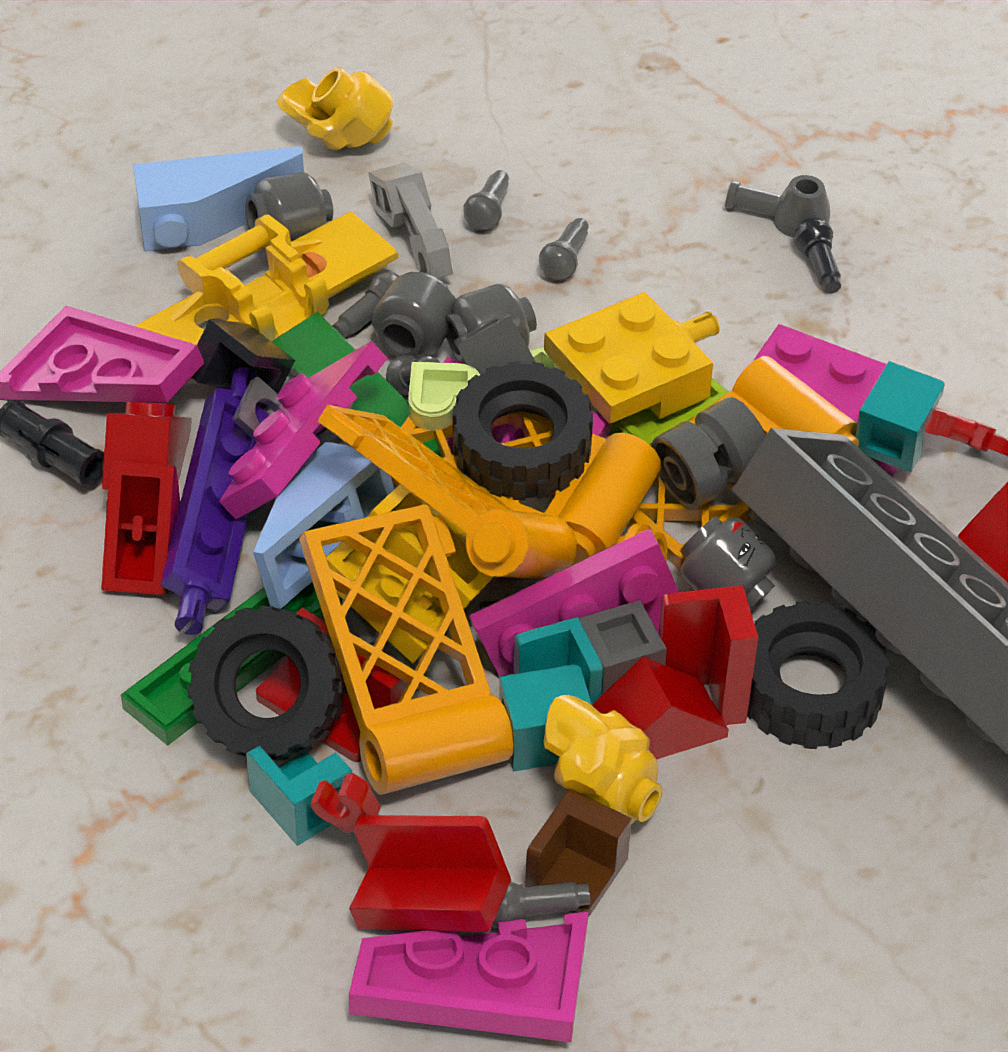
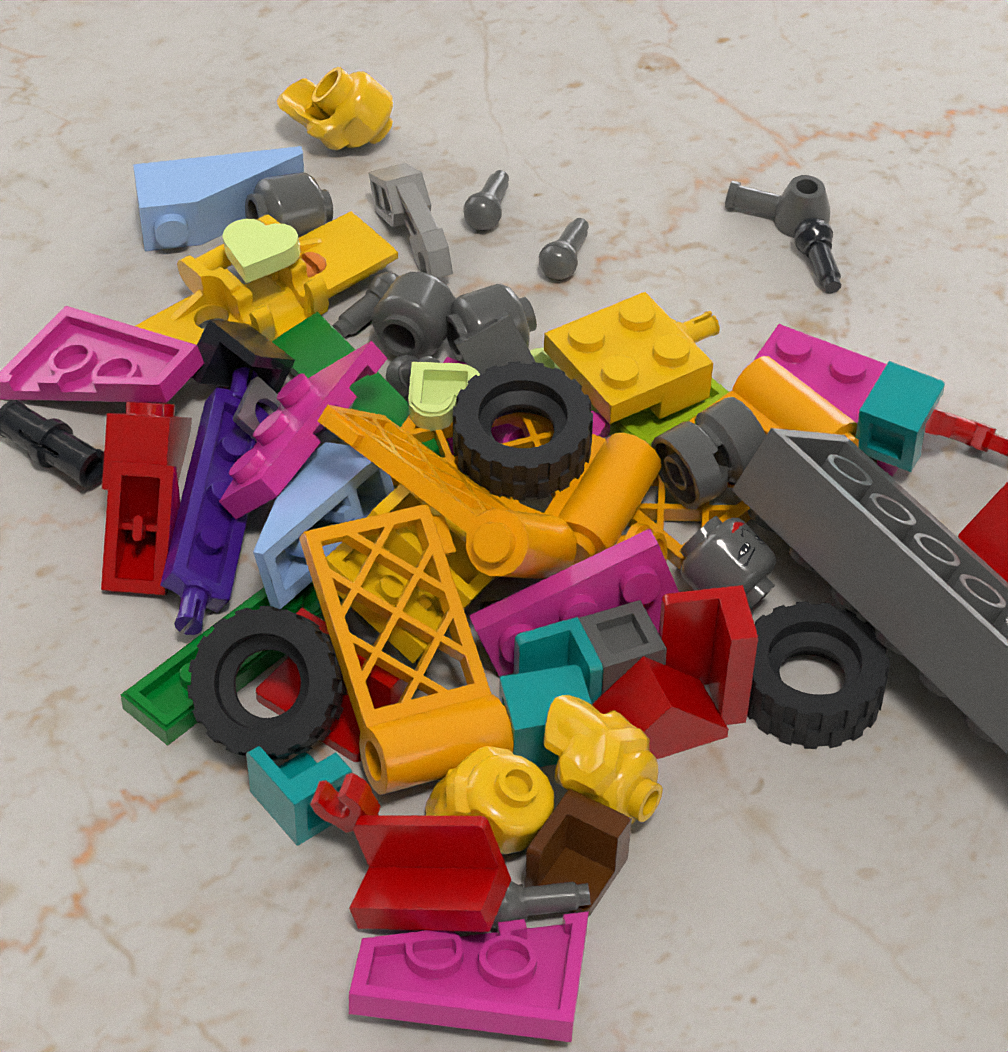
none -> yellowish green tile [222,219,301,283]
none -> yellow head [425,746,554,854]

